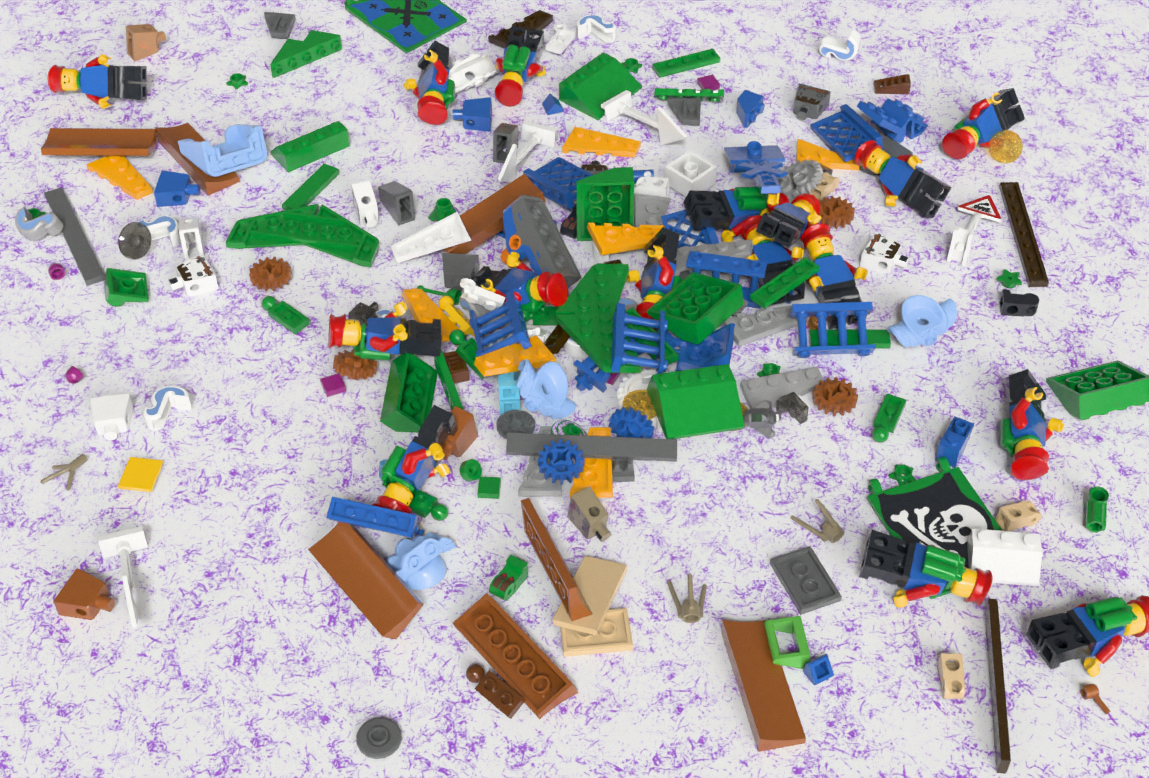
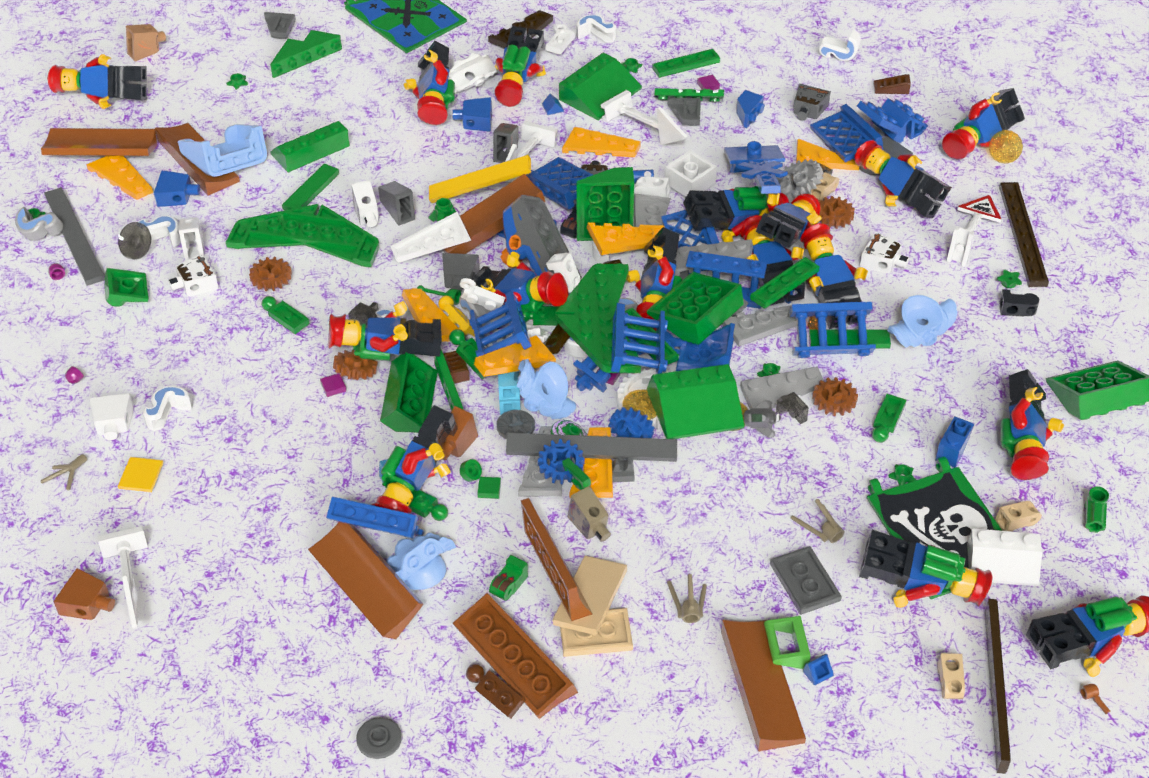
none -> yellow tile [429,155,531,203]
none -> white leg [546,252,580,293]
none -> green tile [562,458,591,490]

